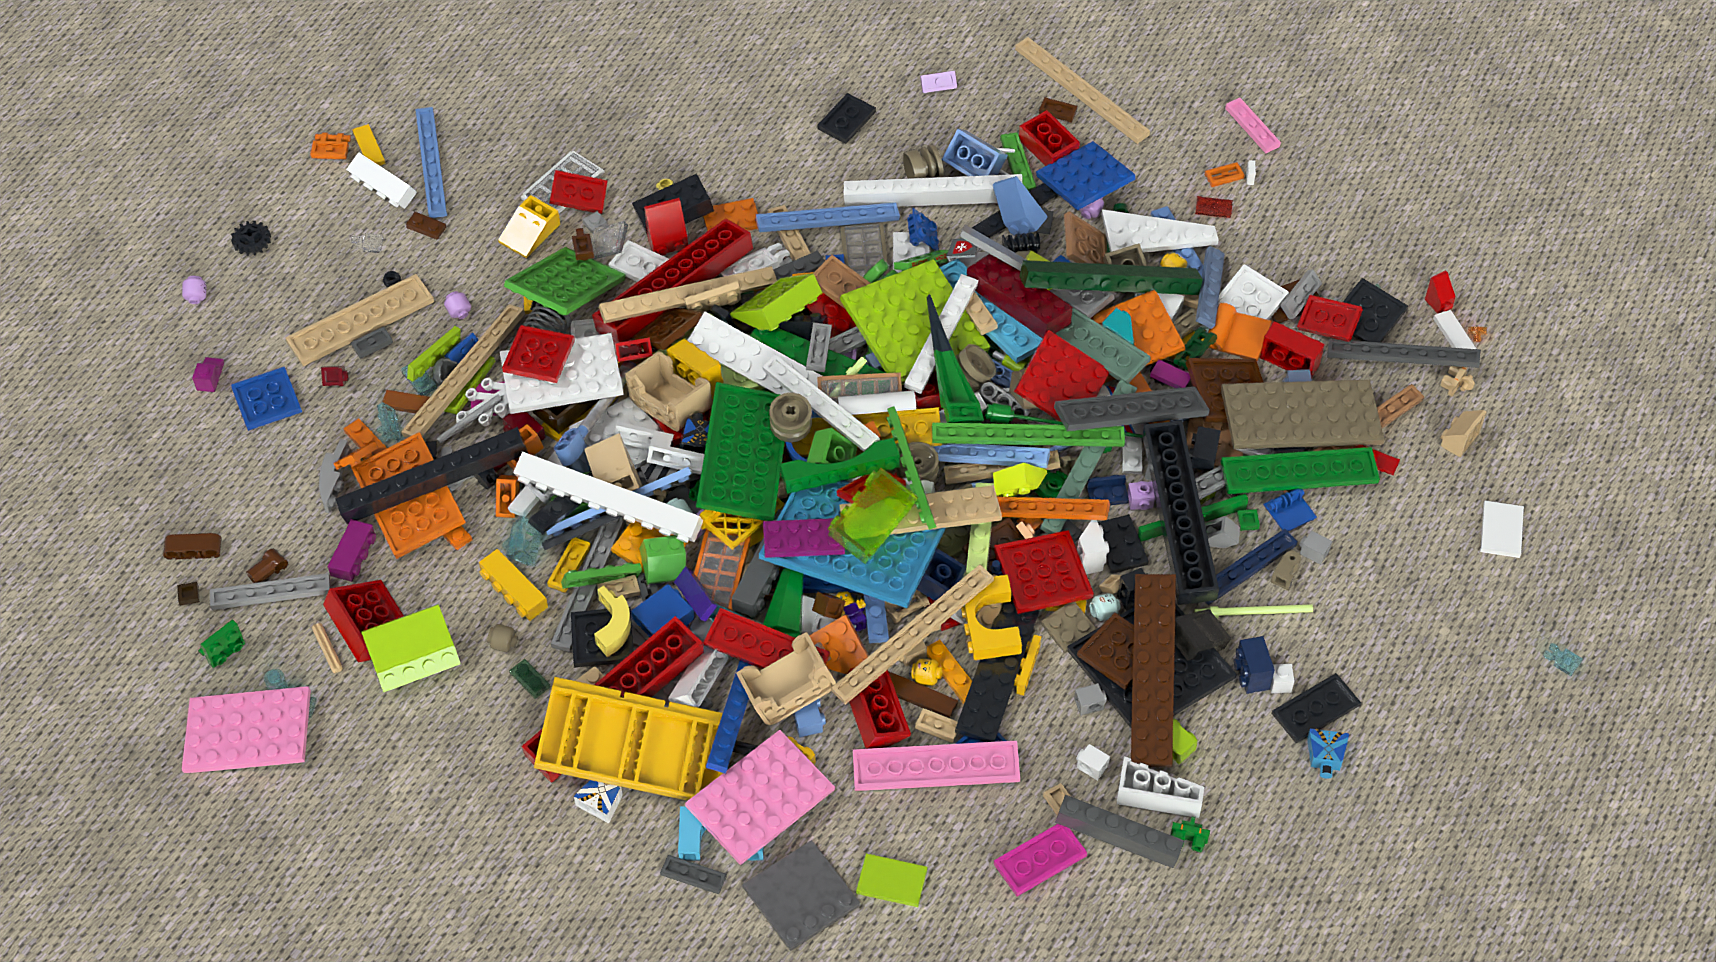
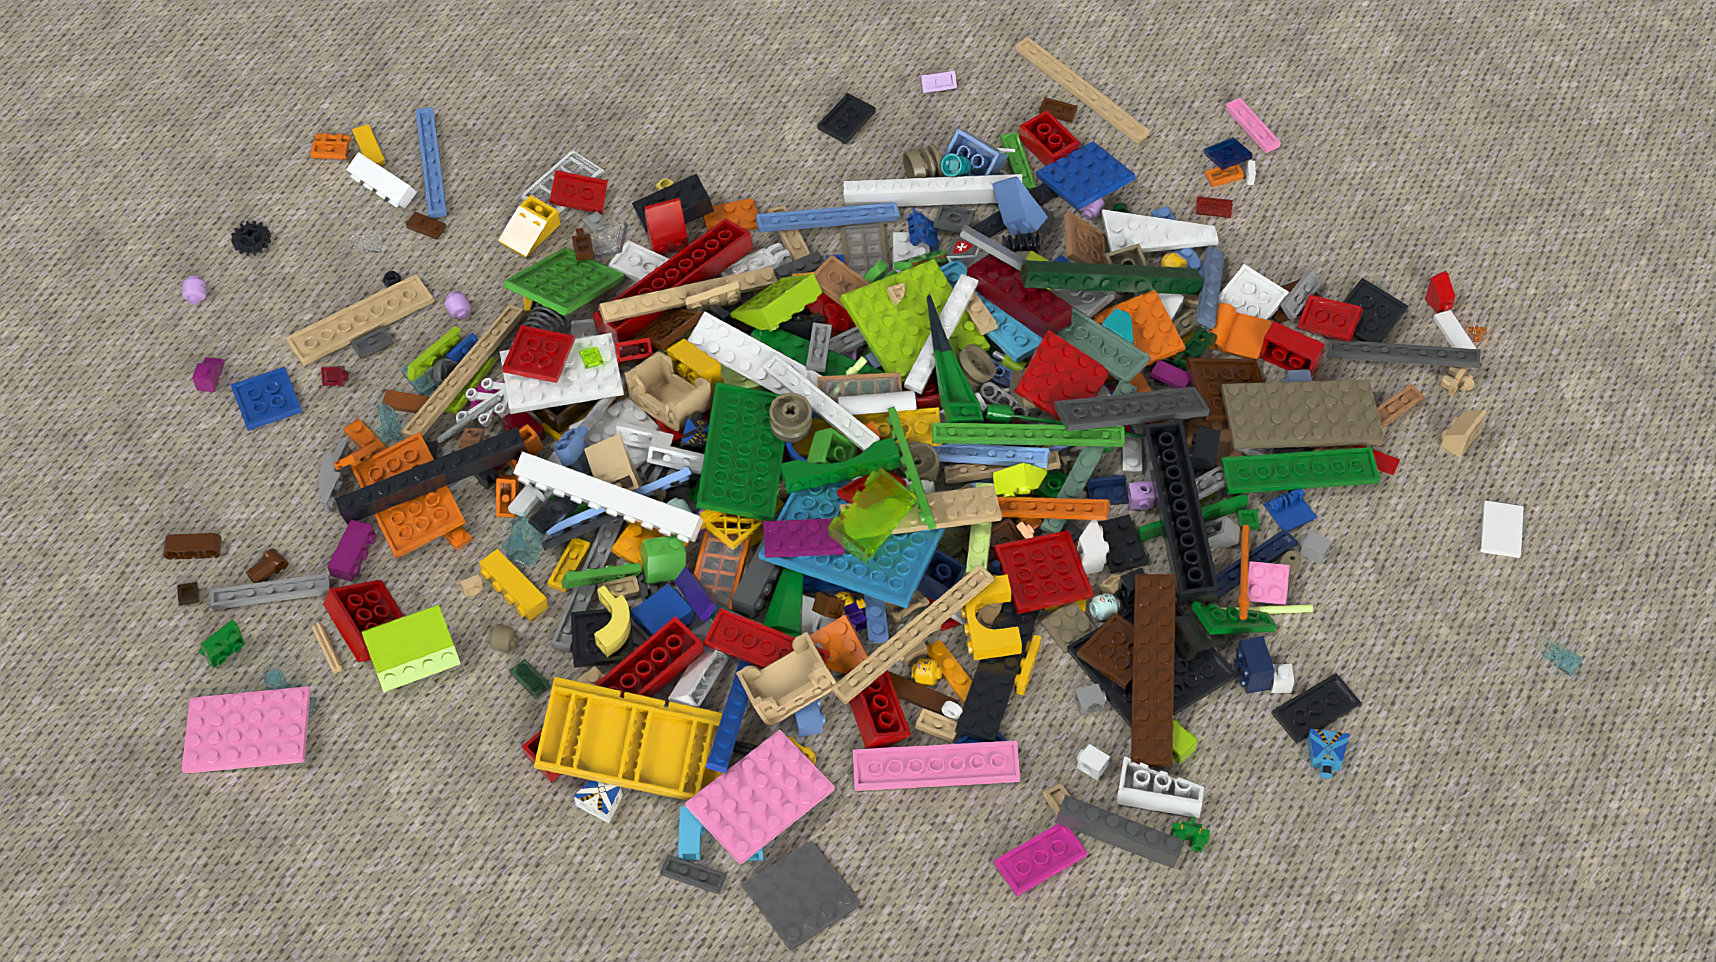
lime tile [856,853,928,907] -> none
none -> medium nougat brick [458,428,486,449]
none -> tan plate [460,574,483,597]
none -> clear neon green tile [579,346,603,369]
none -> tan tile [886,283,905,306]
none -> dark grey plate [933,205,975,233]
none -> teal wheel [941,154,972,177]
none -> white tile [942,701,963,720]
none -> green wing [1191,601,1277,634]
none -> clear blue plate [1204,137,1253,170]
none -> orange bar [1238,525,1250,620]
none -> bright pink plate [1248,562,1290,605]

